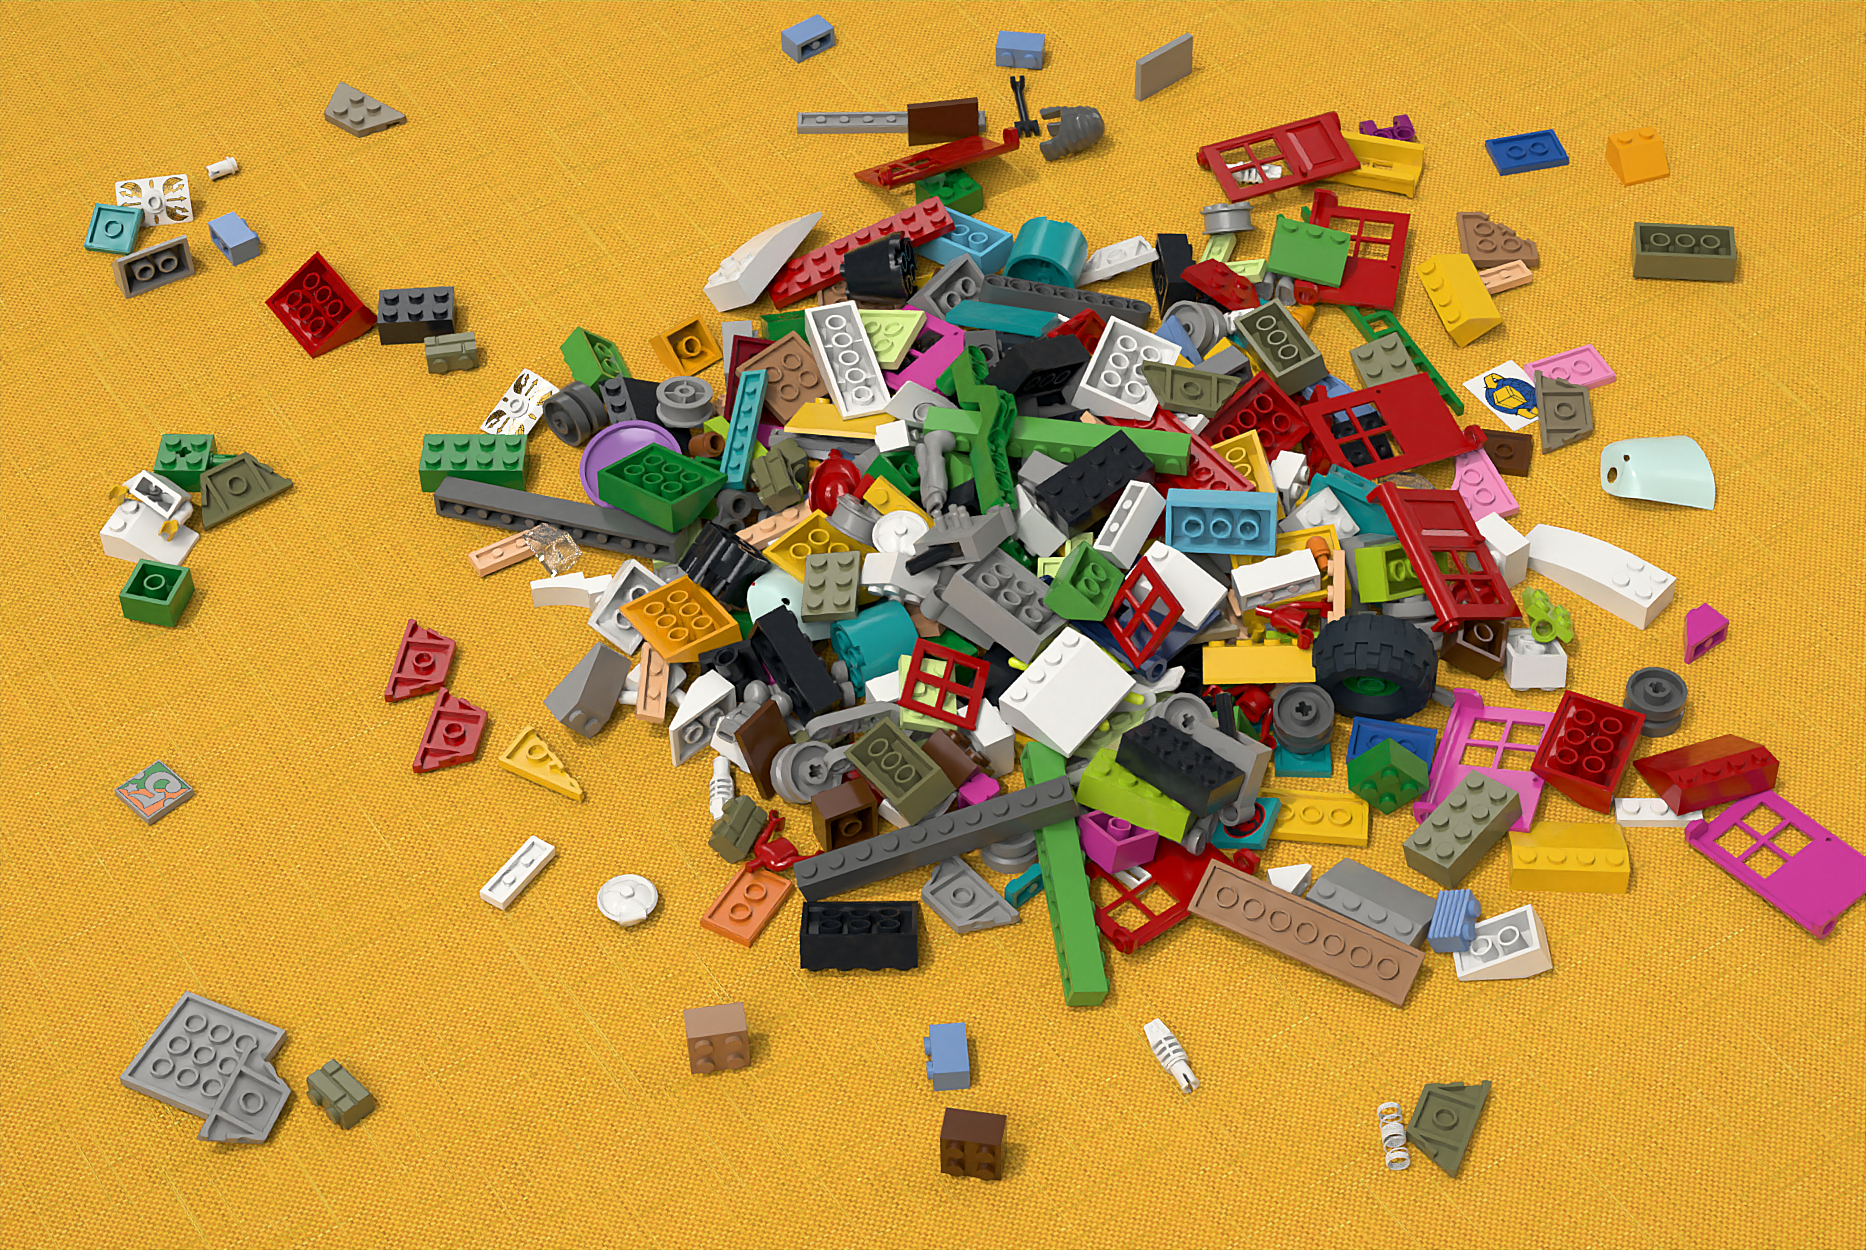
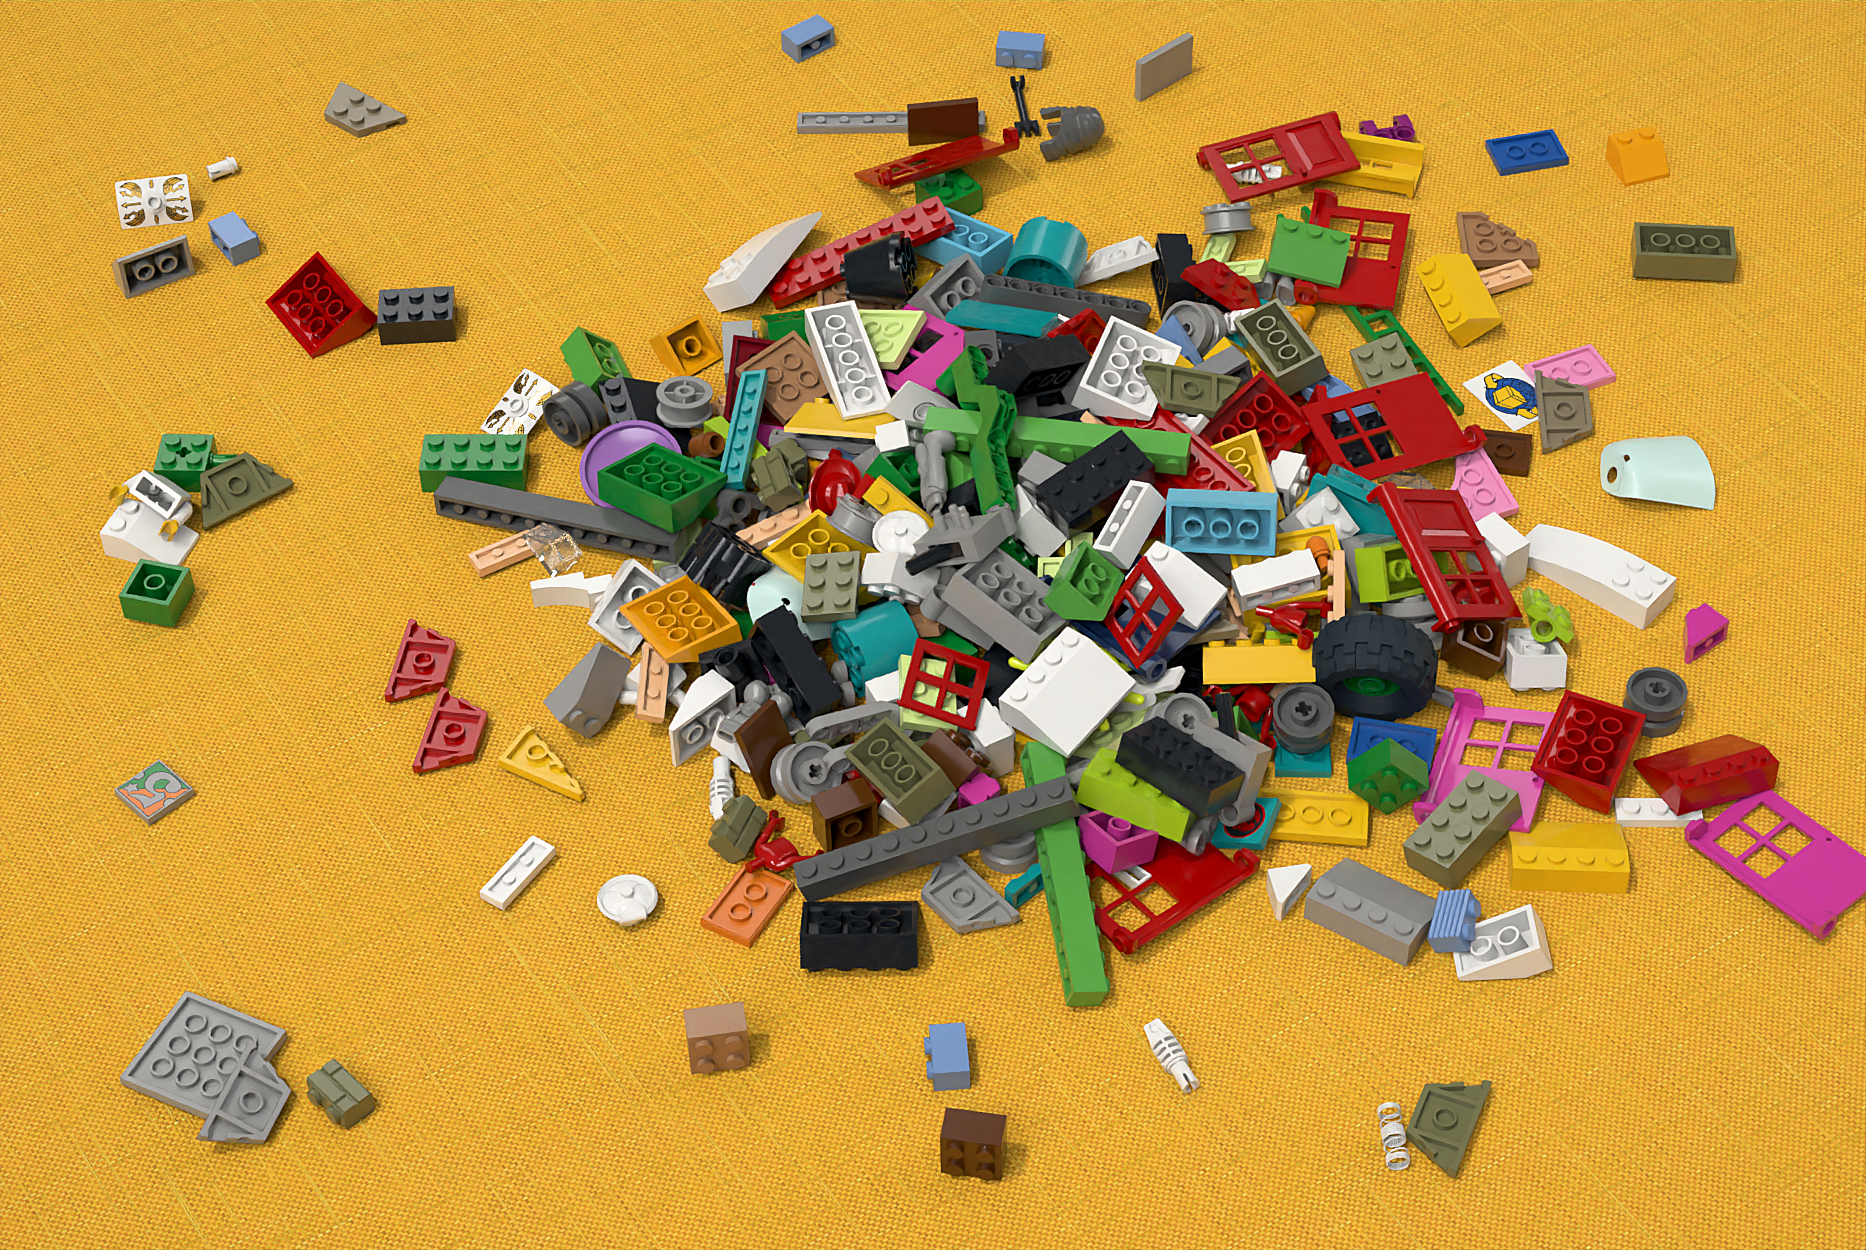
tile [84,203,144,256] -> none
olive brick [424,331,479,374] -> none
medium nougat plate [1187,858,1426,1008] -> none

